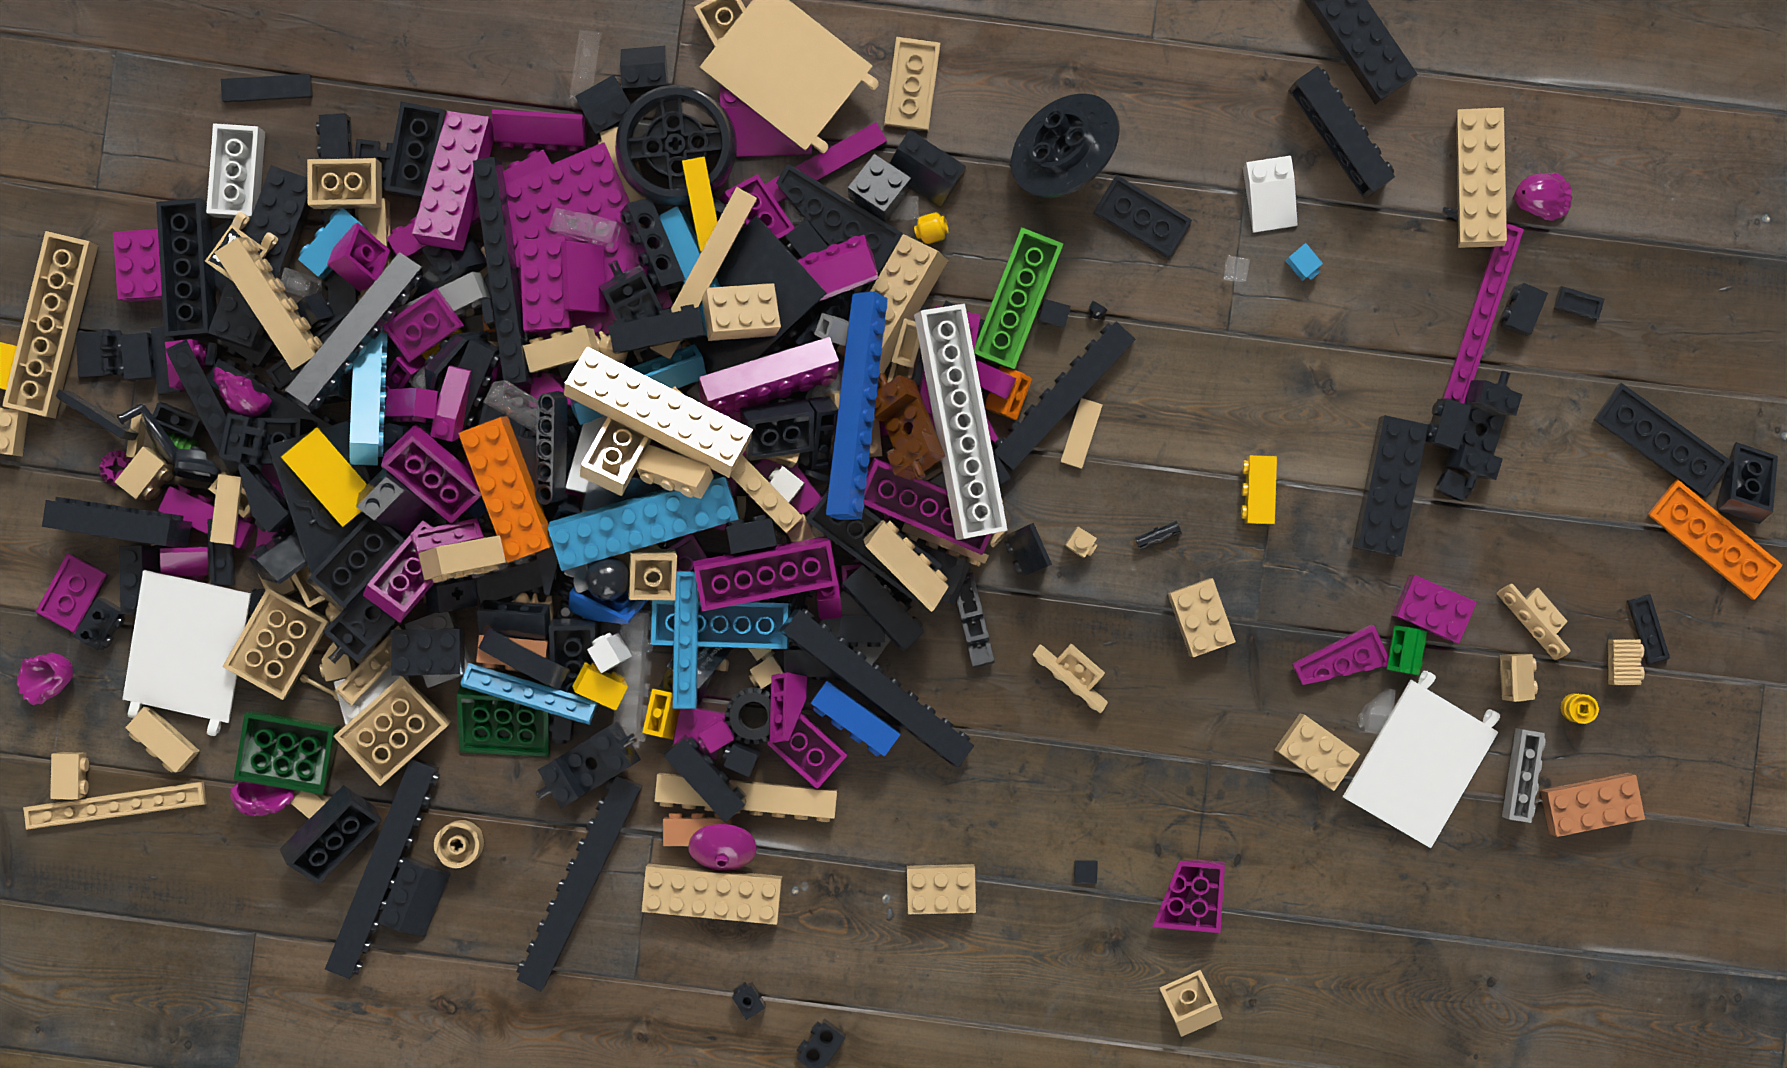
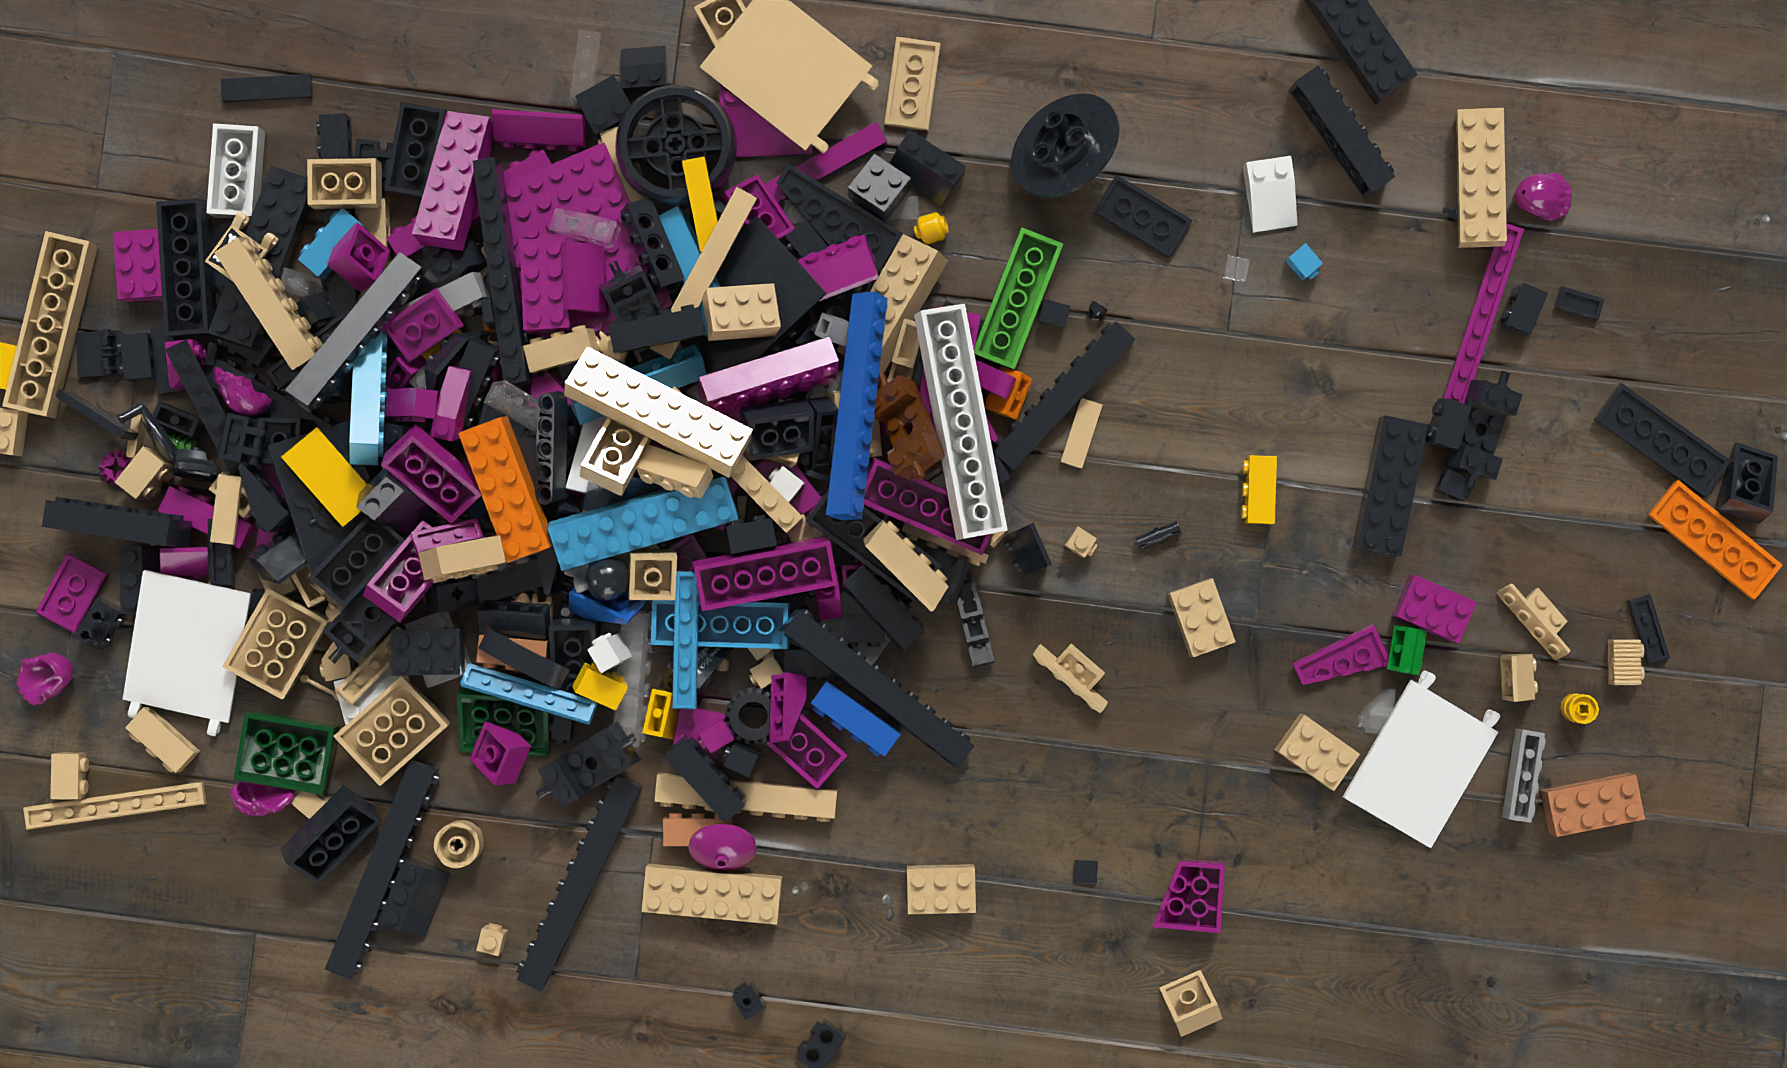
none -> magenta slope [470,722,531,785]
none -> tan brick [476,923,508,956]

